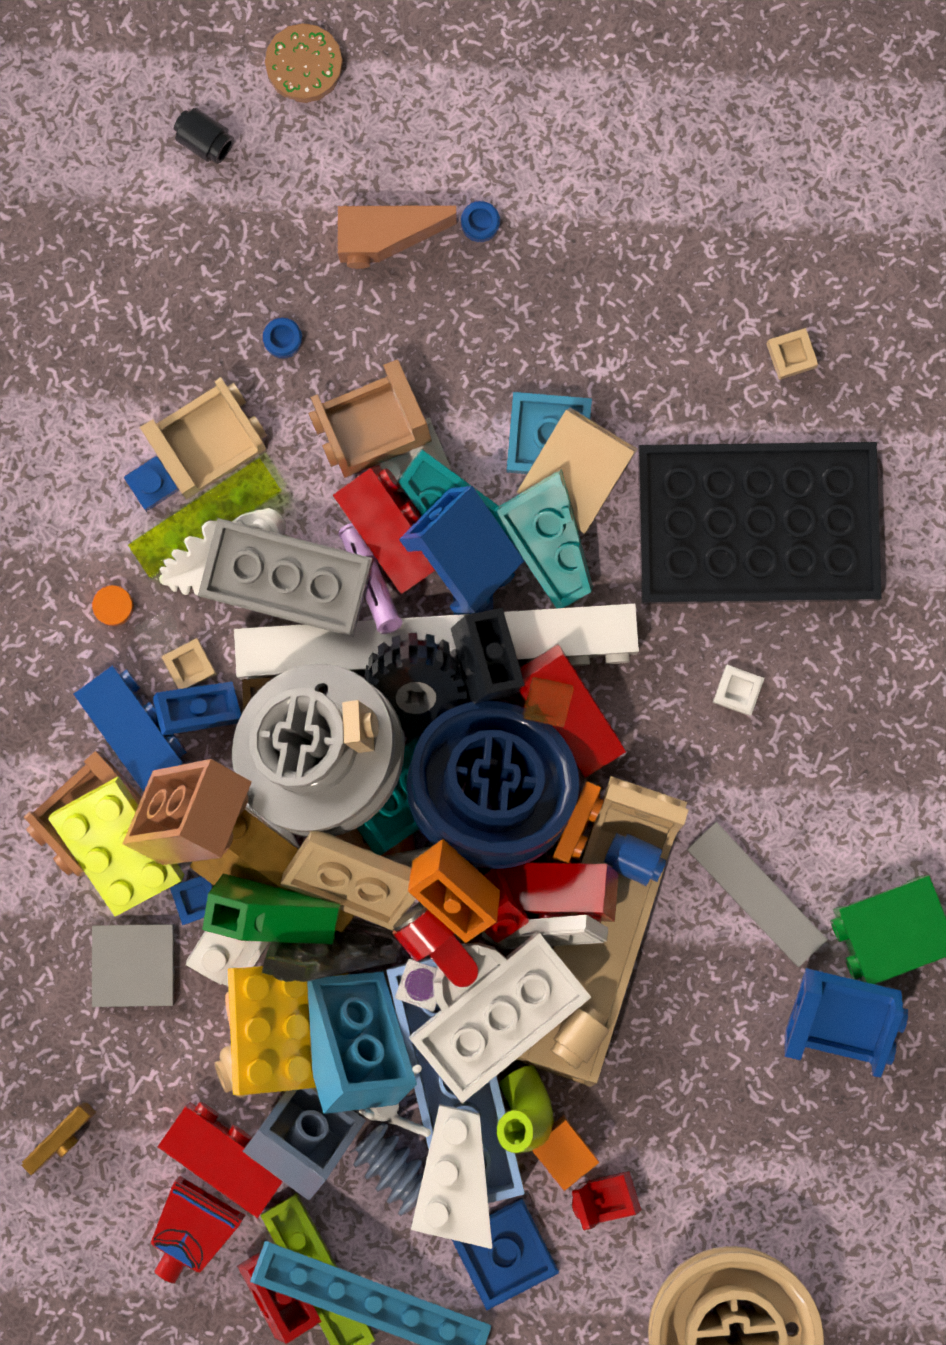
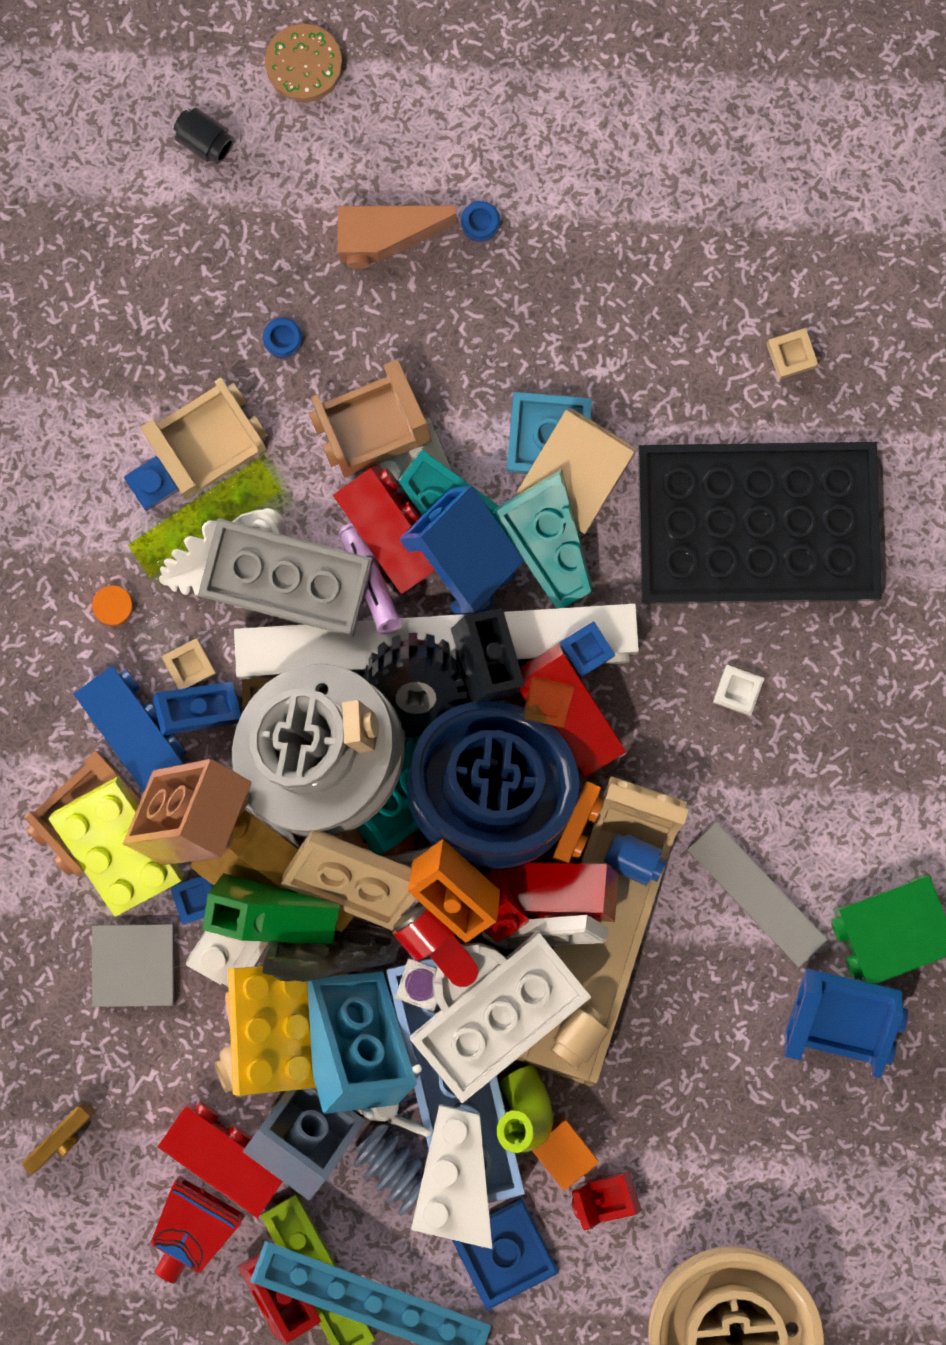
none -> blue plate [559,621,616,678]

